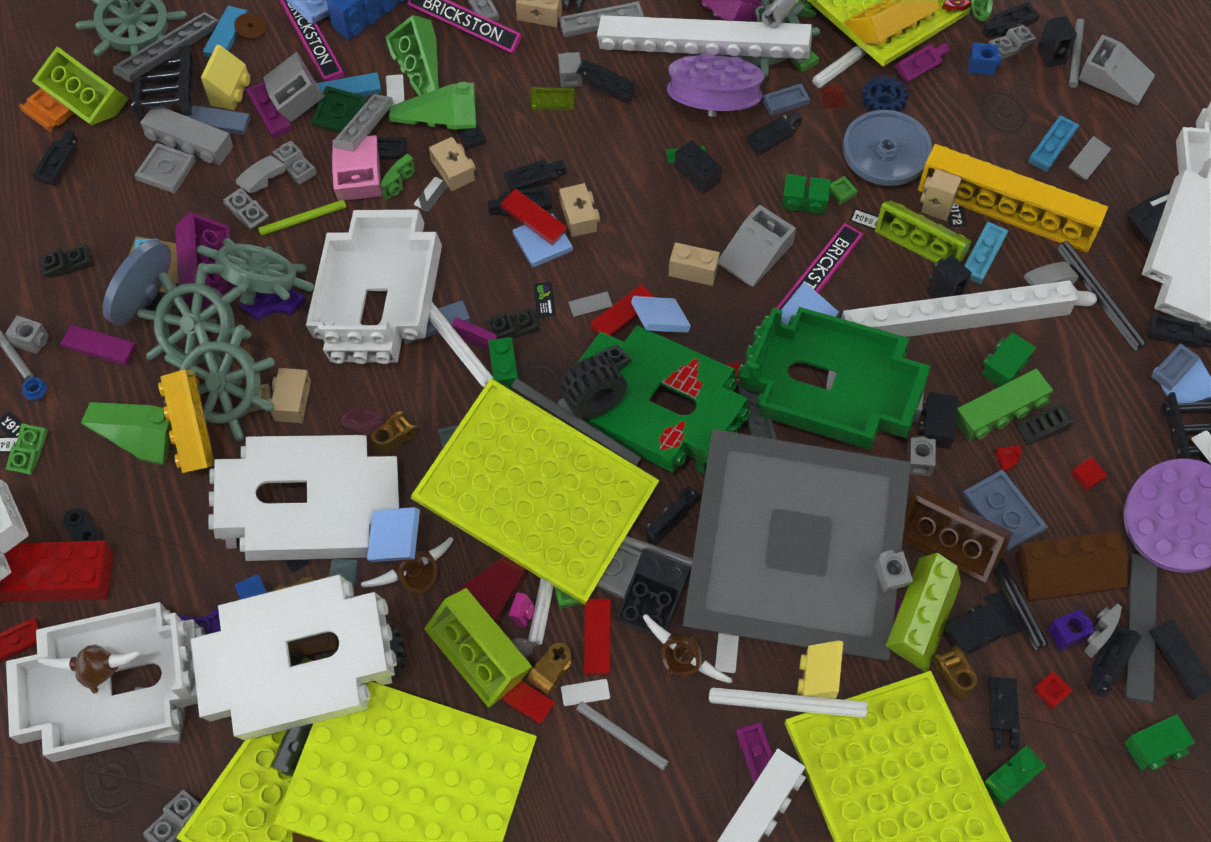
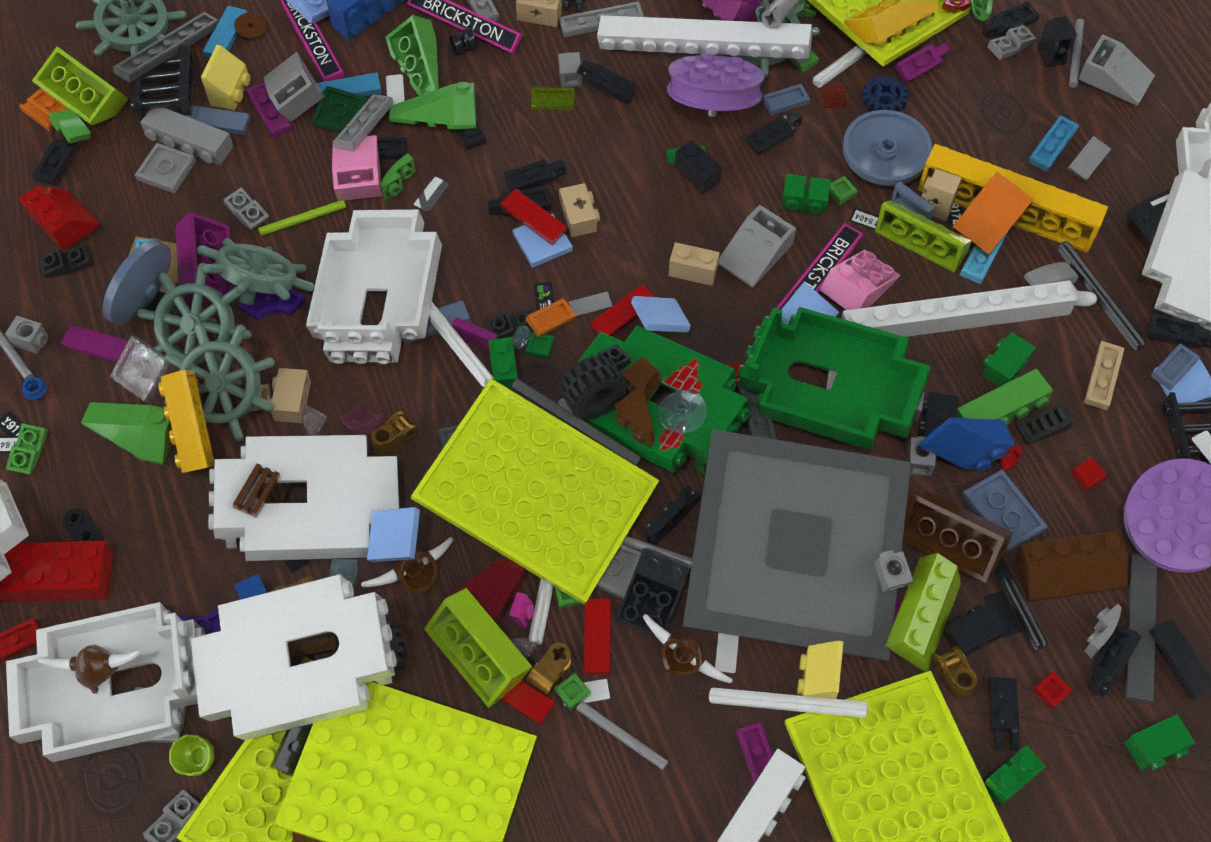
light grey slope [236,155,285,193] -> none
light grey slope [272,141,317,185] -> none
tan brick [429,137,476,191] -> none
black brick [927,255,972,299] -> none
blue brick [968,42,1002,75] -> none
dark purple brick [1048,609,1094,652] -> none
none -> red slope [18,186,101,251]
none -> bright green slope [48,109,91,144]
none -> clear plate [110,336,169,401]
none -> lime hair [169,734,214,776]
none -> reddish brown tile [233,463,280,518]
none -> clear tile [302,405,327,436]
none -> black wheel [449,28,477,55]
none -> clear light blue arm [512,325,531,349]
none -> orange tile [525,298,576,338]
none -> green tile [525,332,554,360]
none -> bright green tile [554,673,591,711]
none -> reddish brown arch [614,357,661,448]
none -> clear light blue dish [658,390,707,433]
none -> bright pink slope [820,250,900,310]
none -> sand blue tile [891,182,935,220]
none -> blue slope [919,417,1015,472]
none -> orange tile [953,172,1034,254]
none -> tan plate [1084,341,1125,410]

